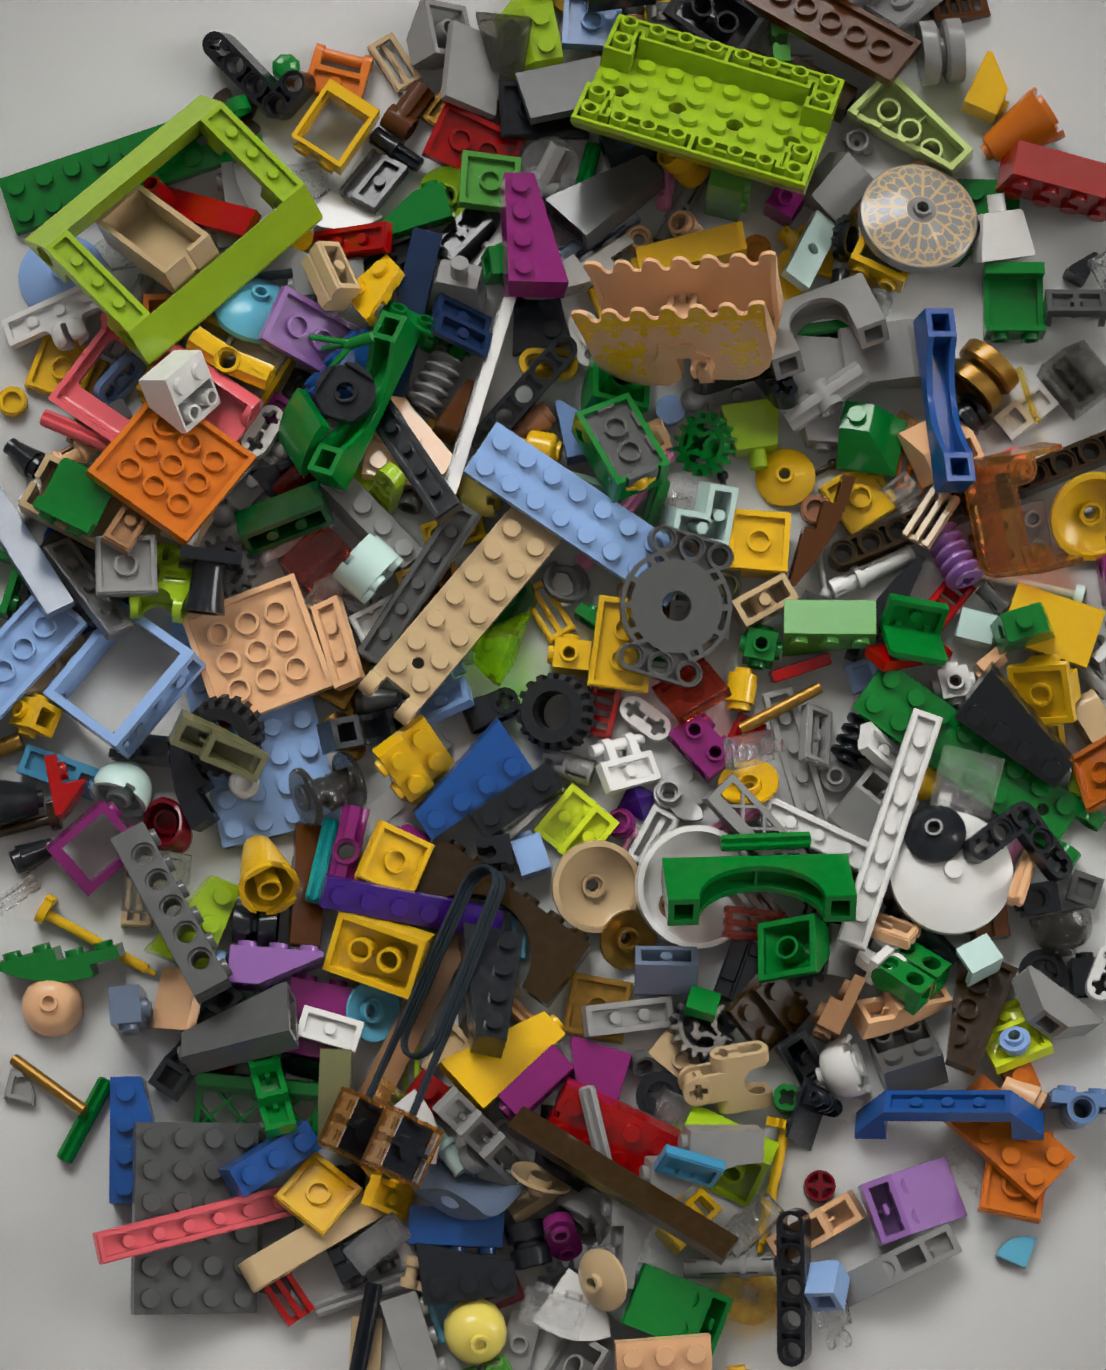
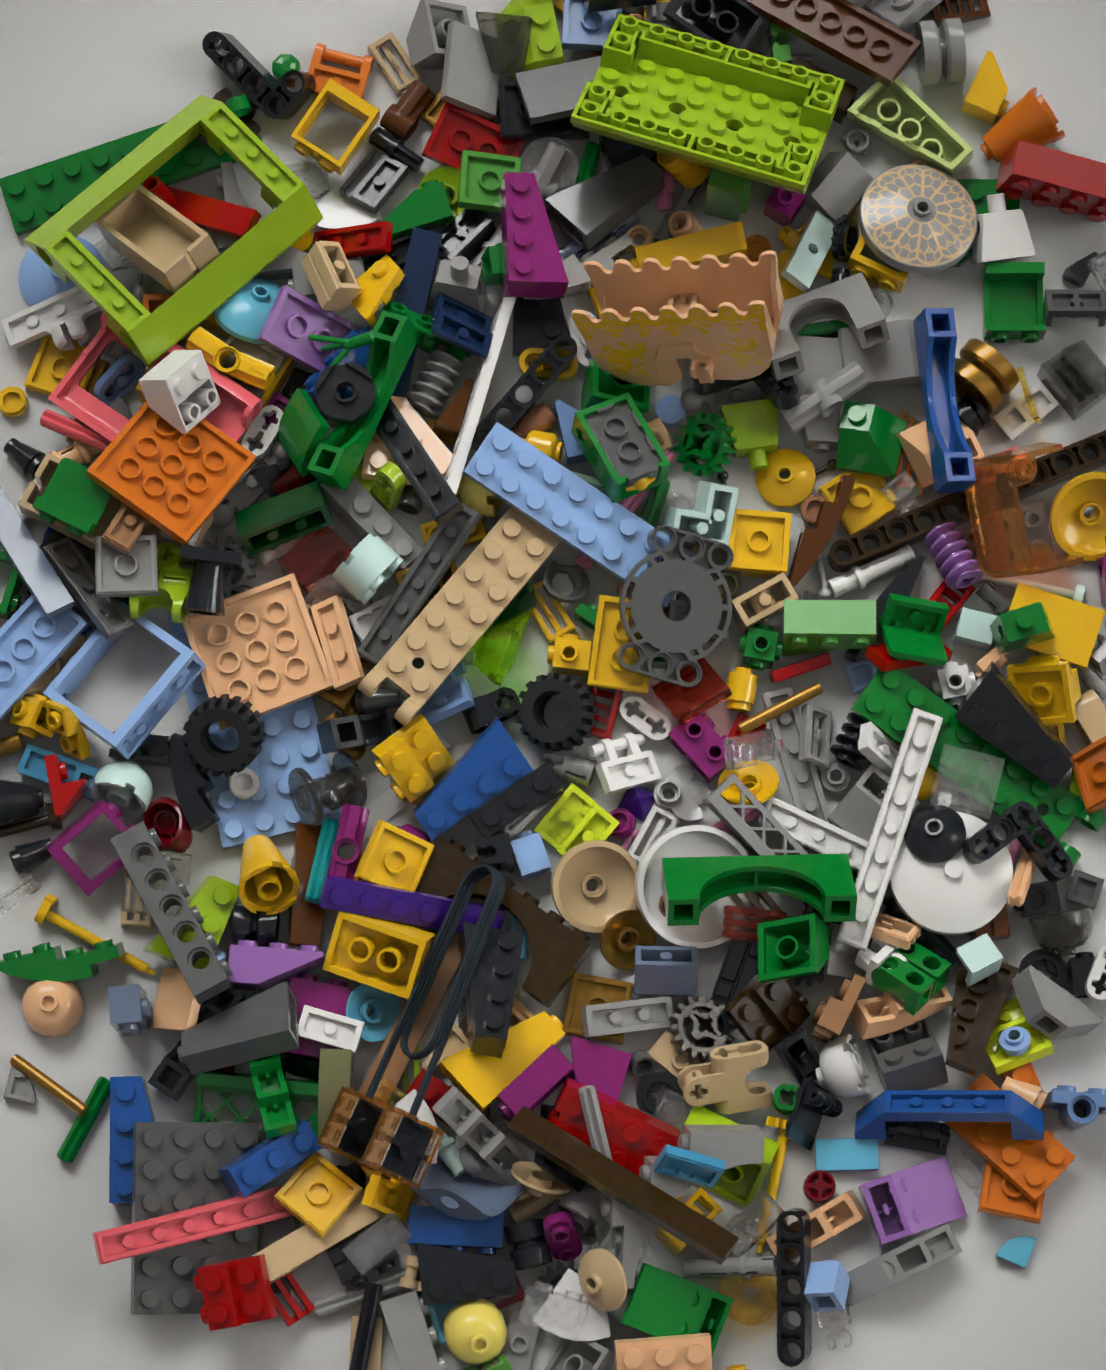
olive slope [169,709,269,783] -> none
green tile [684,985,721,1023] -> none
green axle [720,831,811,852] -> none
tan tile [902,484,960,551] -> none
none -> yellow slope [45,700,91,761]
none -> red plate [194,1254,277,1331]
none -> medium azure tile [814,1138,879,1171]
none -> black hinge [884,1121,951,1155]

